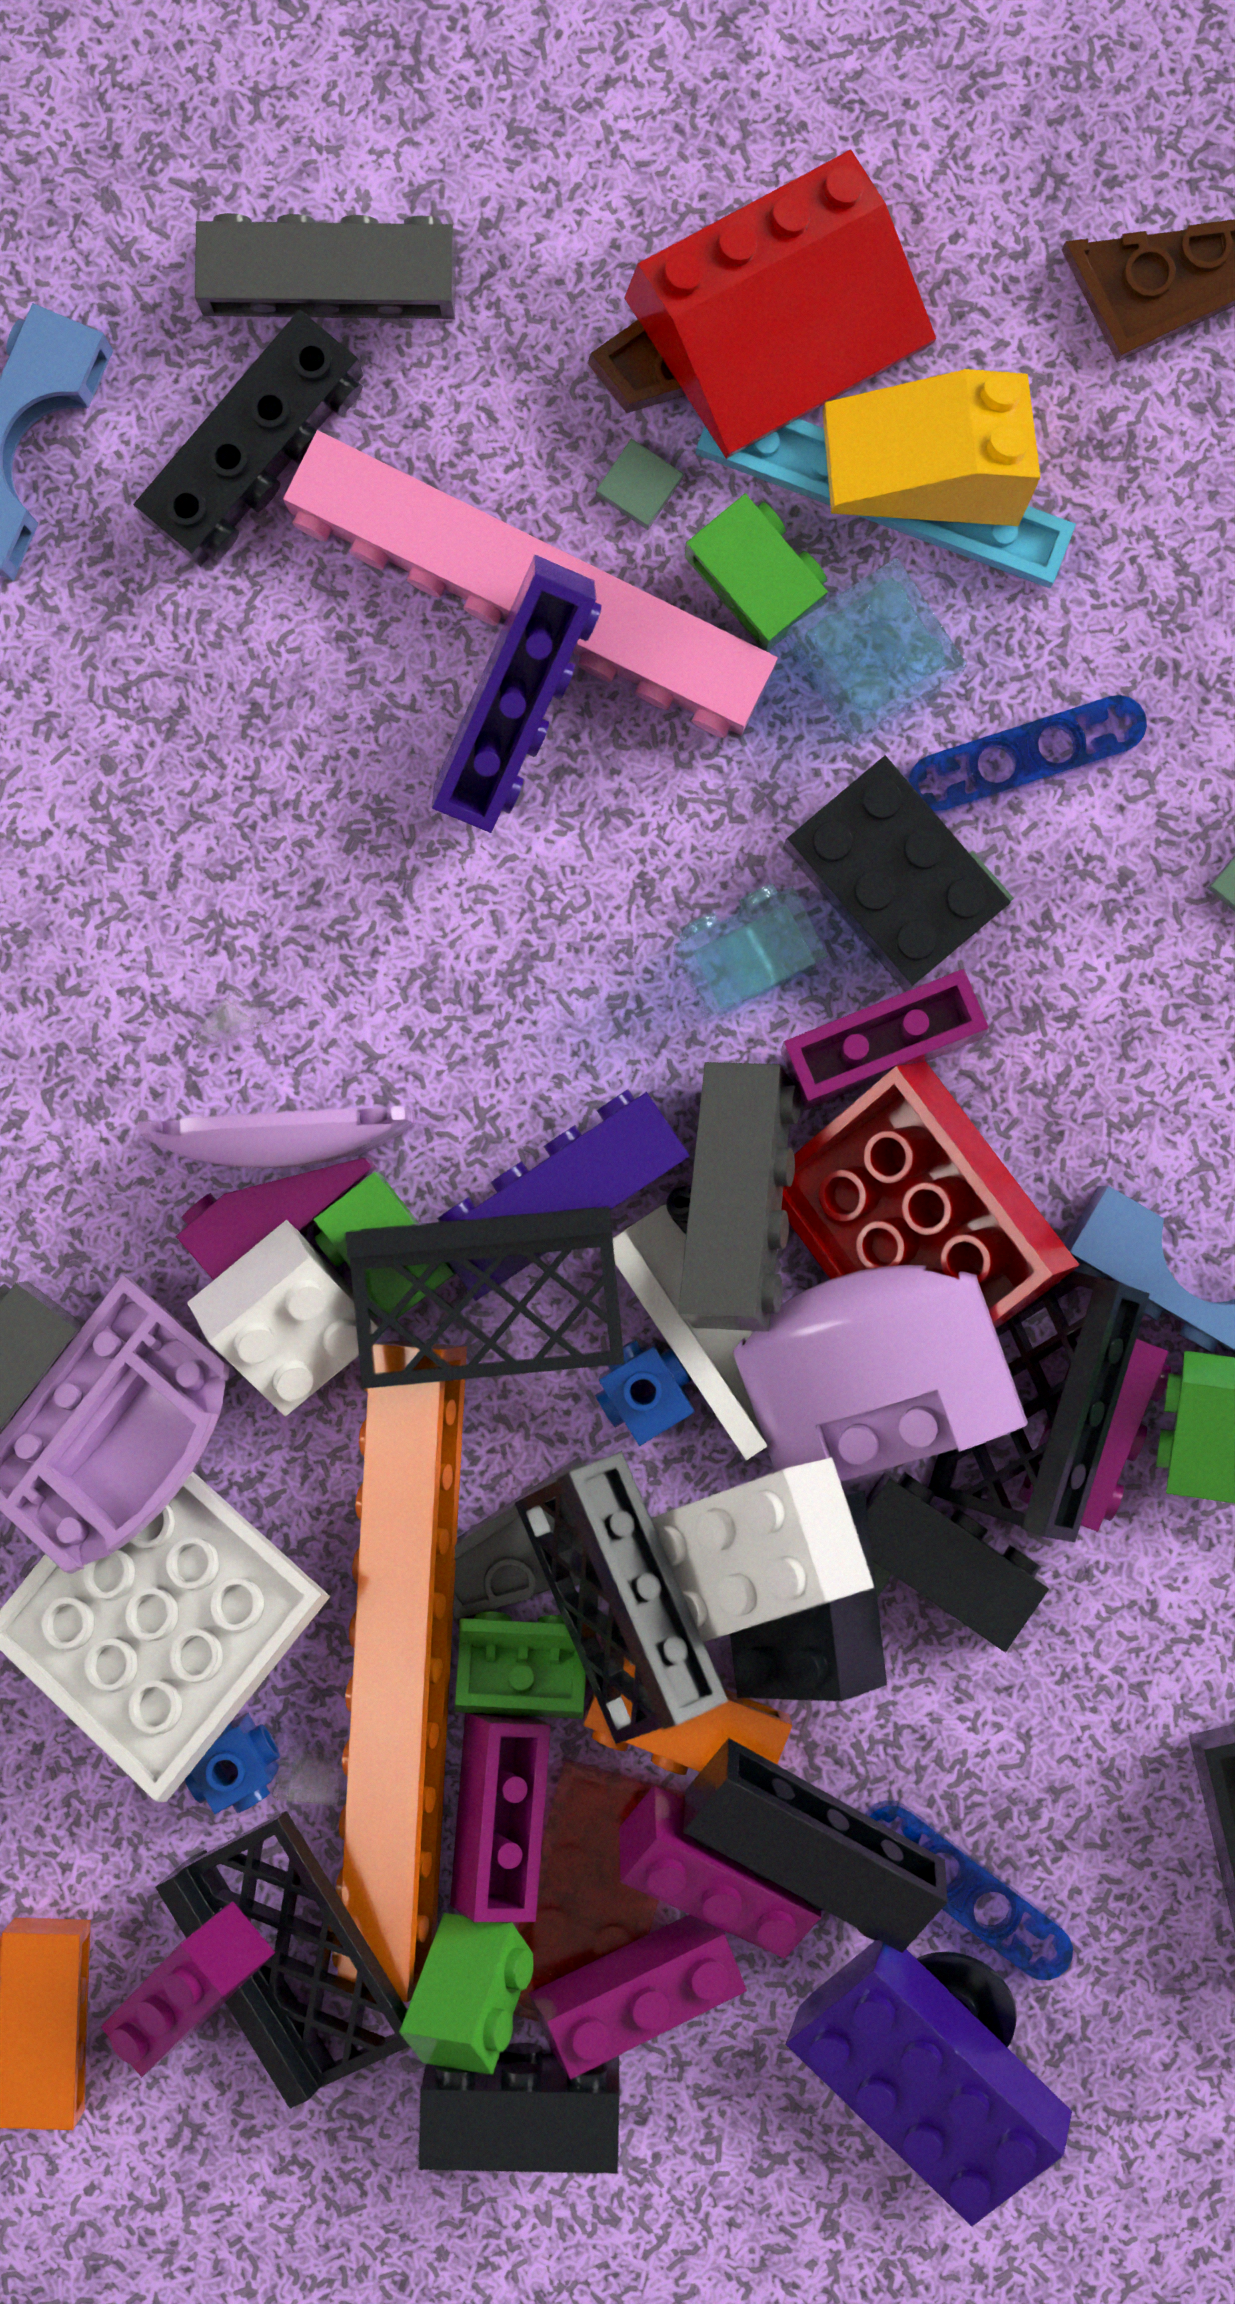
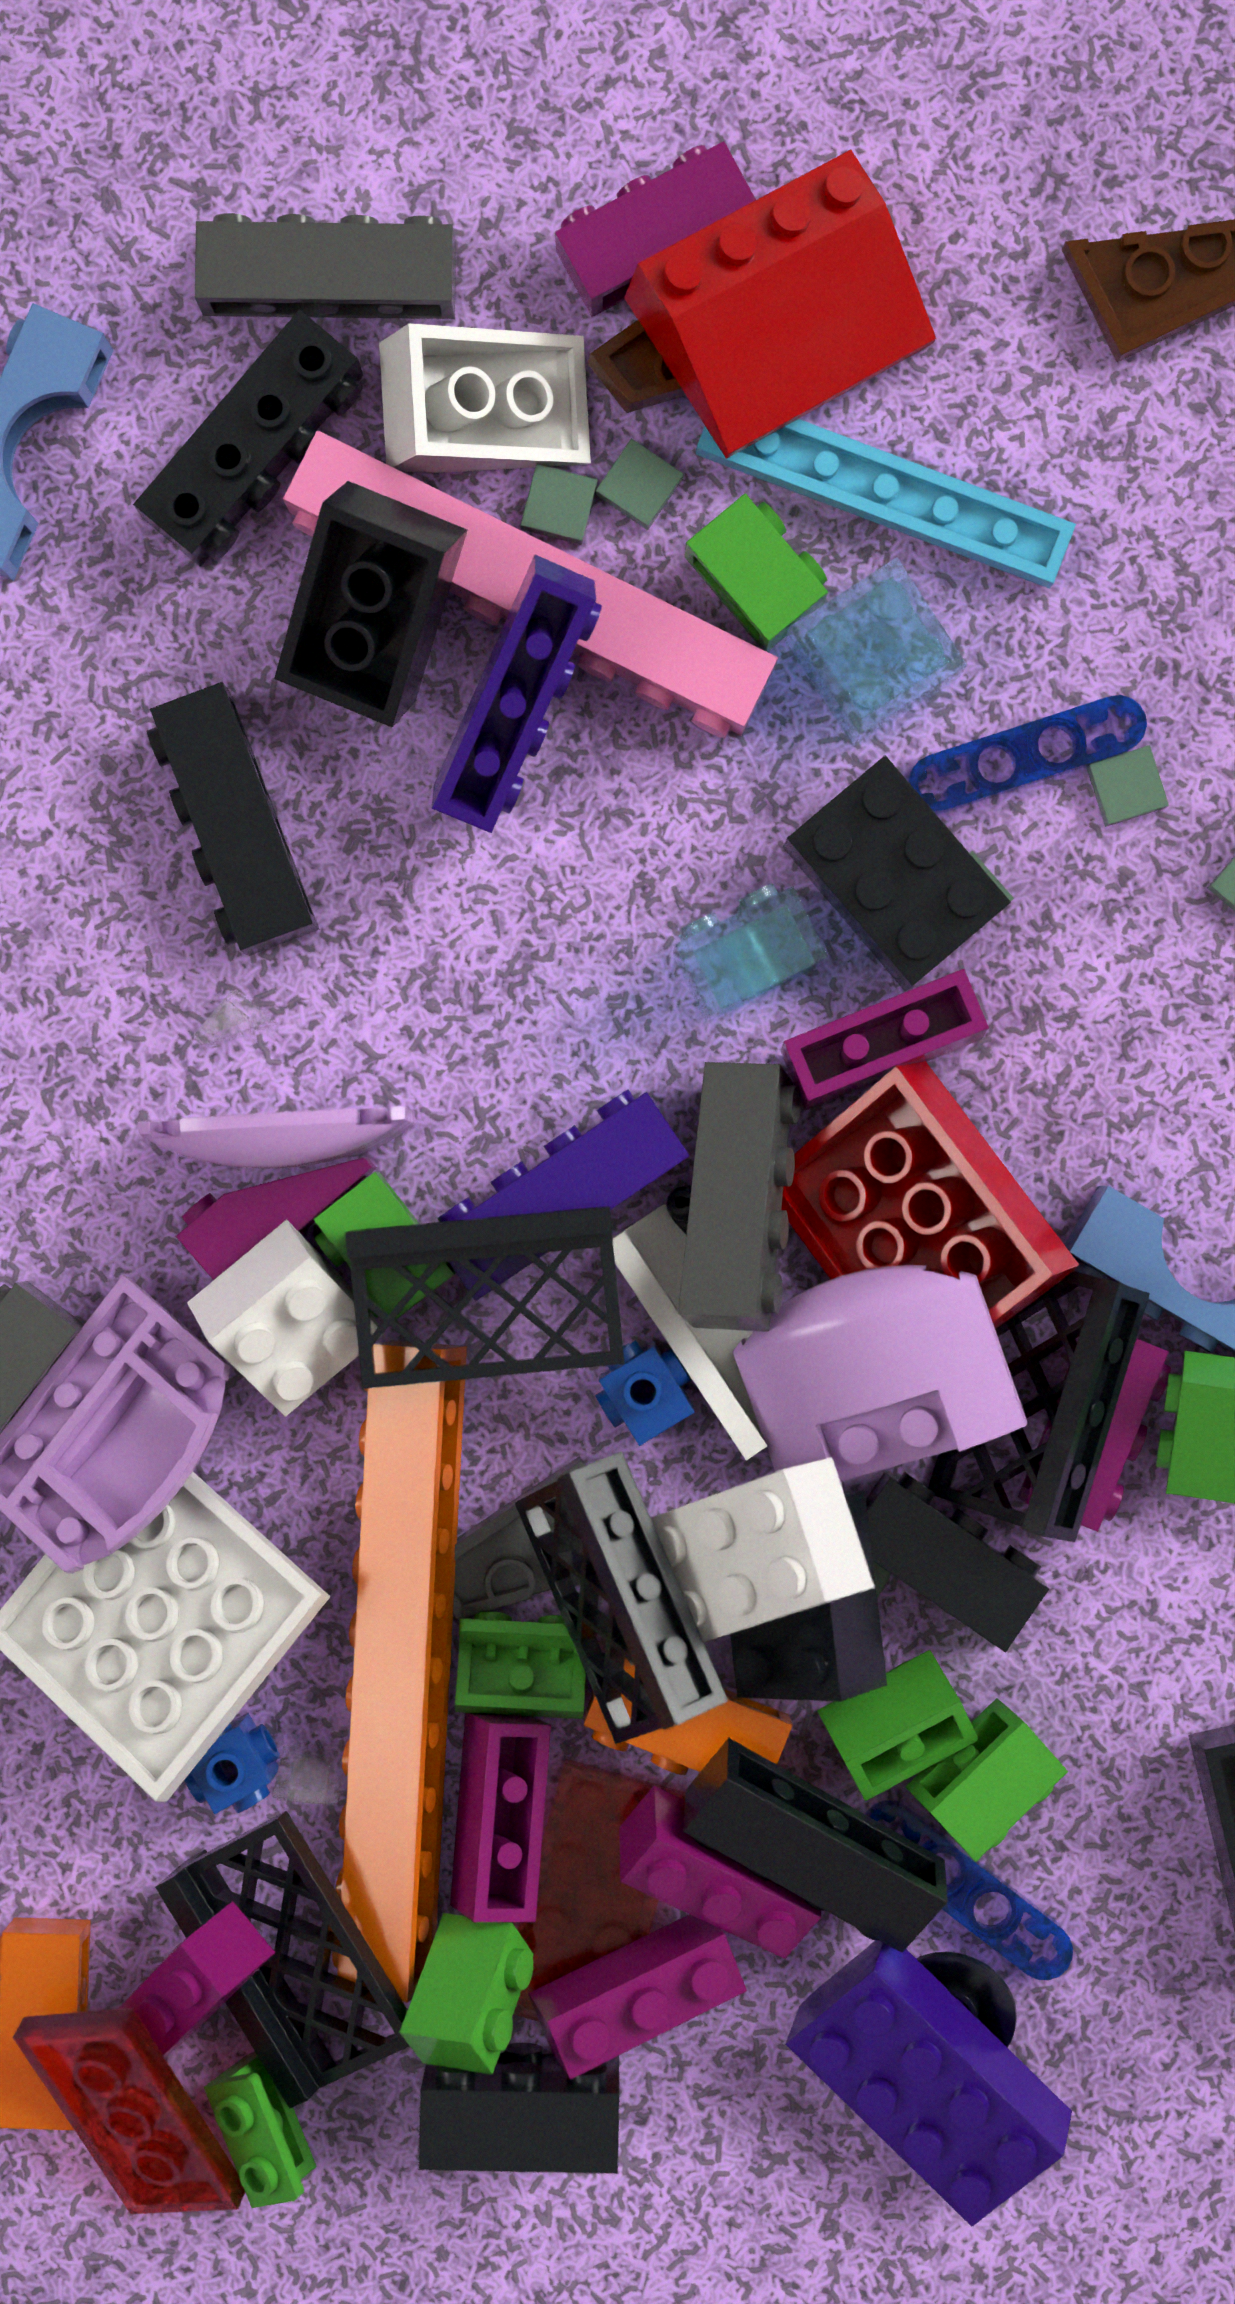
yellow slope [822,369,1041,526] -> none
none -> clear red plate [12,2008,245,2214]
none -> black brick [147,682,320,956]
none -> bright green bracket [204,2052,317,2208]
none -> black brick [274,481,468,727]
none -> white slope [379,323,591,473]
none -> sand green tile [521,464,598,545]
none -> magenta brick [555,141,756,317]
none -> bright green brick [817,1650,979,1801]
none -> bright green brick [905,1698,1068,1862]
none -> sand green tile [1086,745,1169,827]

